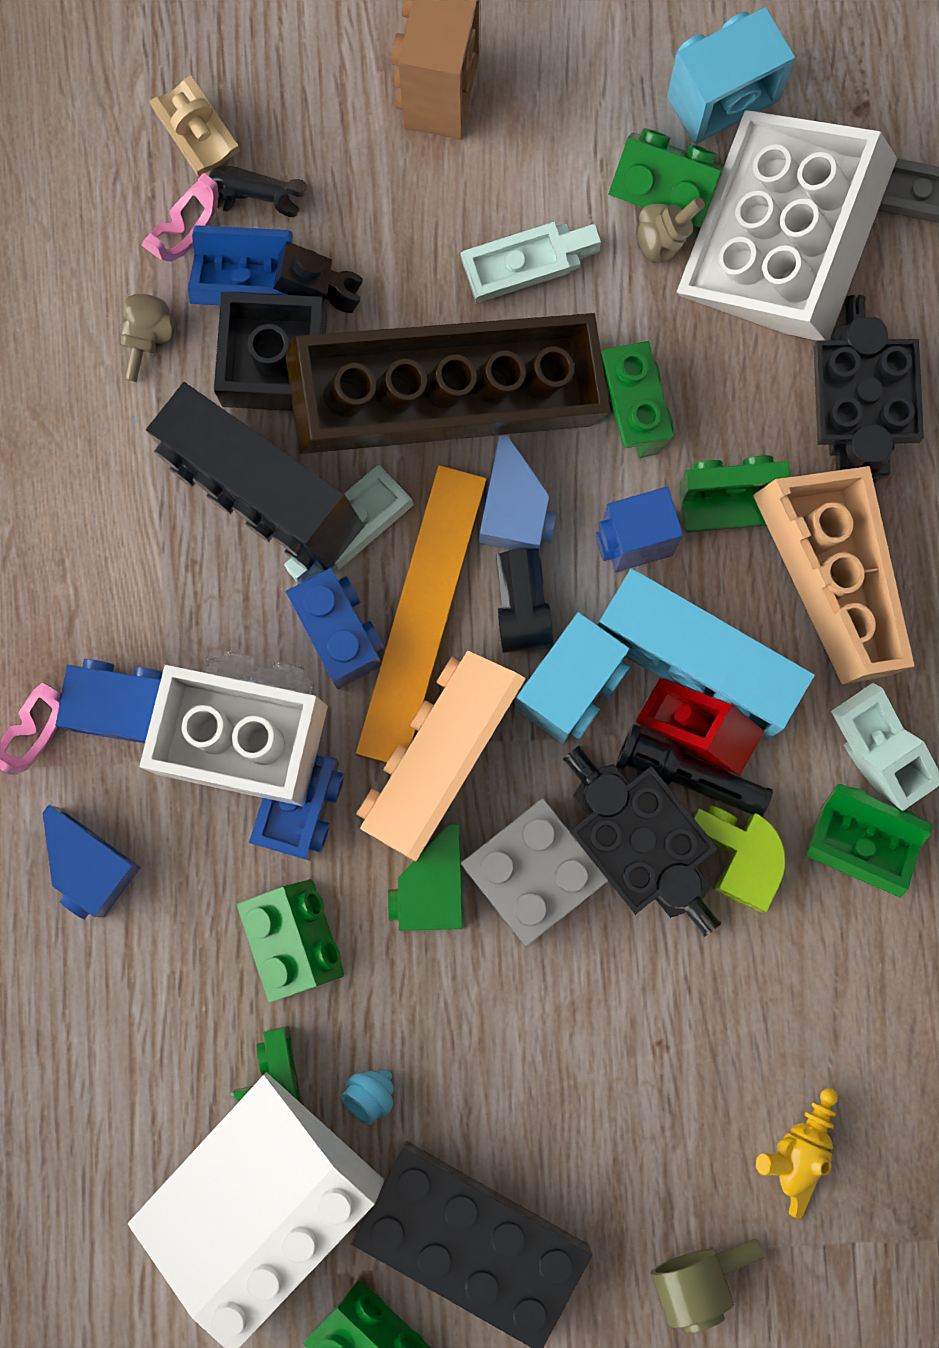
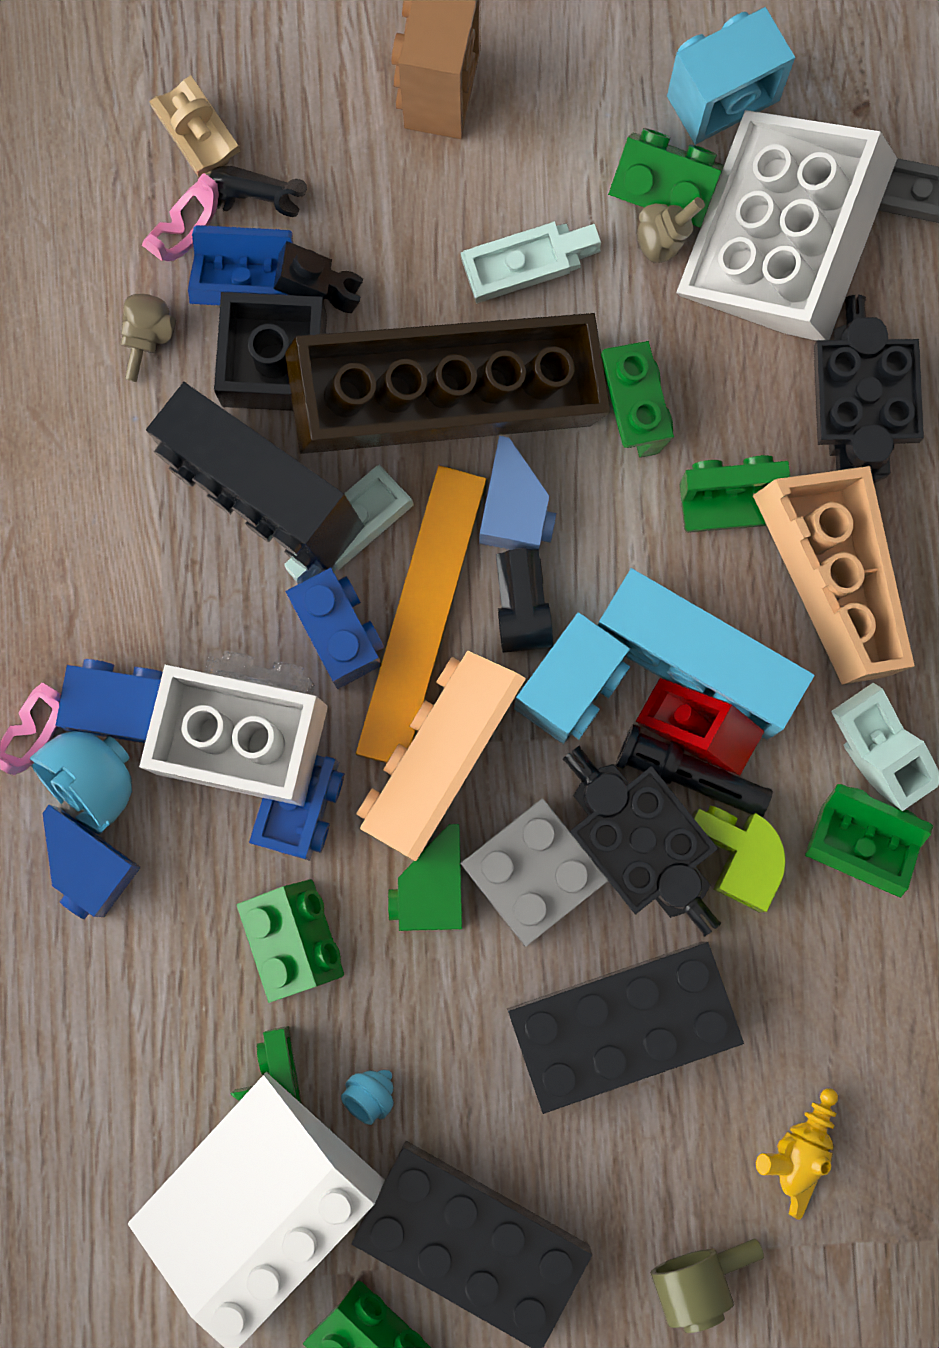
blue brick [596,486,683,573] -> none
none -> medium azure cylinder [30,731,132,834]
none -> black brick [507,942,744,1114]

